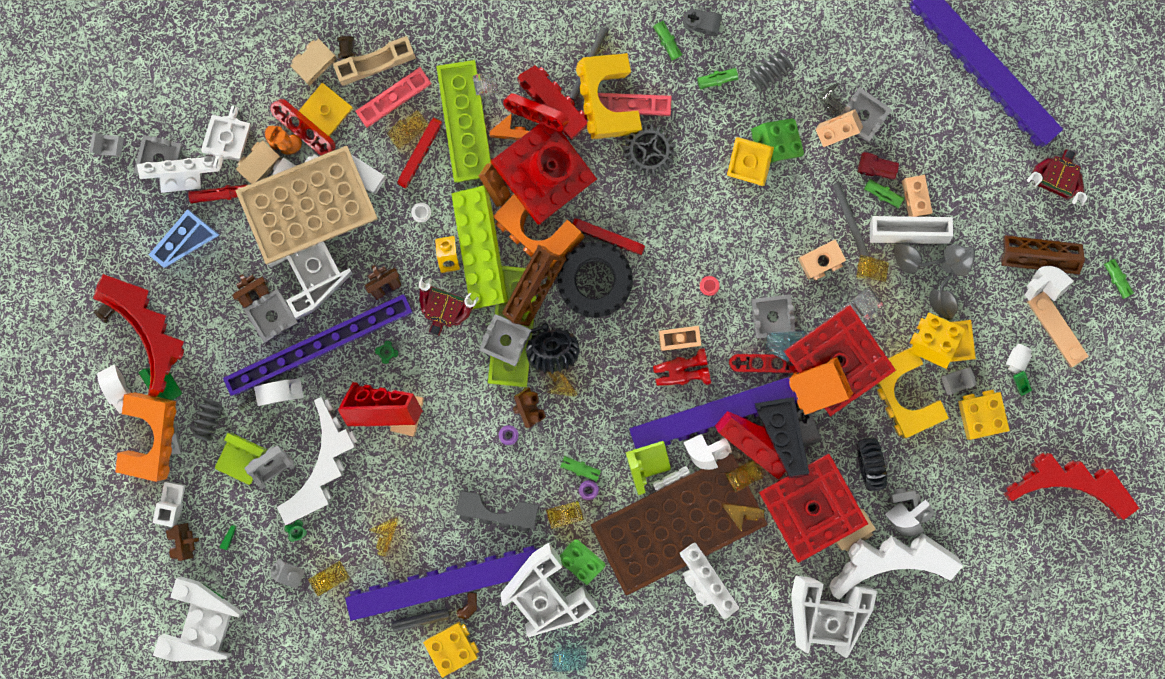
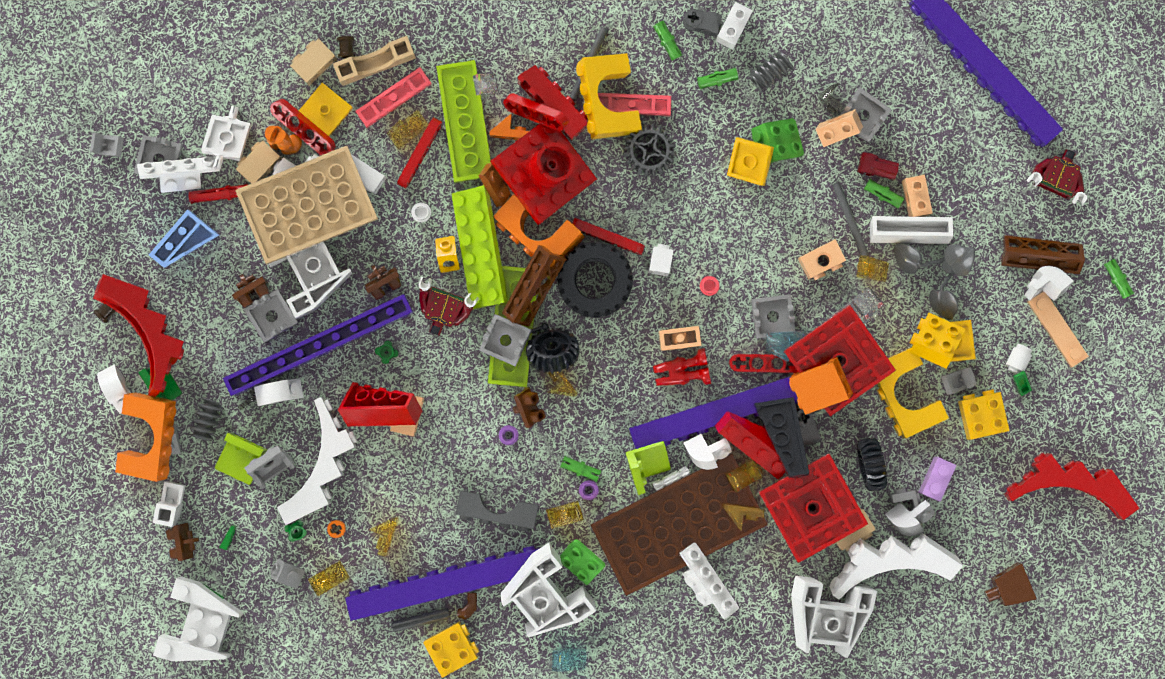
none -> orange bush [327,520,346,538]
none -> white brick [648,244,673,276]
none -> white brick [716,2,753,50]
none -> lavender brick [918,457,956,502]
none -> reddish brown torso [984,562,1037,606]

